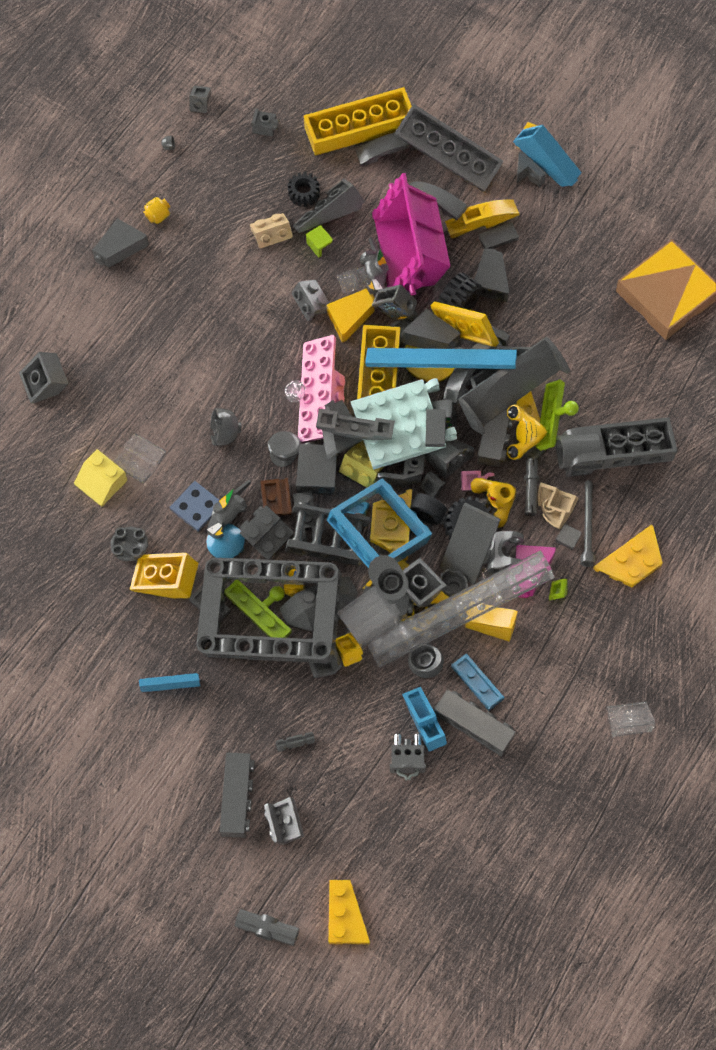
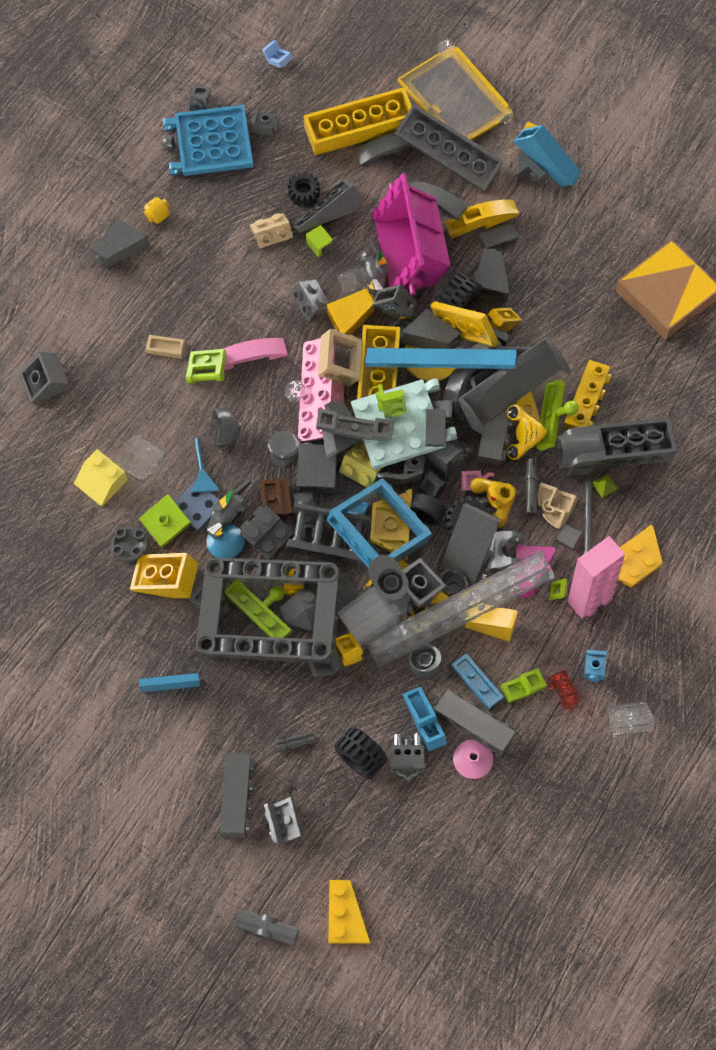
none -> lime plate [139,494,192,548]
none -> tan tile [145,335,186,359]
none -> dark azure plate [163,105,253,176]
none -> lime plate [186,349,227,384]
none -> dark azure piece [191,437,219,493]
none -> bright pink slope [215,338,288,370]
none -> light blue bracket [263,40,293,68]
none -> tan window [318,329,362,386]
none -> black tyre [334,727,388,780]
none -> lime bracket [375,384,407,418]
none -> clear door [398,39,513,141]
none -> bright pink dish [453,740,493,779]
none -> yellow slope [488,308,522,333]
none -> lime slope [500,669,547,704]
none -> clear red leg [546,669,579,710]
none -> yellow brick [563,360,612,431]
none -> bright pink brick [567,536,625,619]
none -> dark azure brick [584,650,607,682]
none -> lime slope [592,474,618,498]

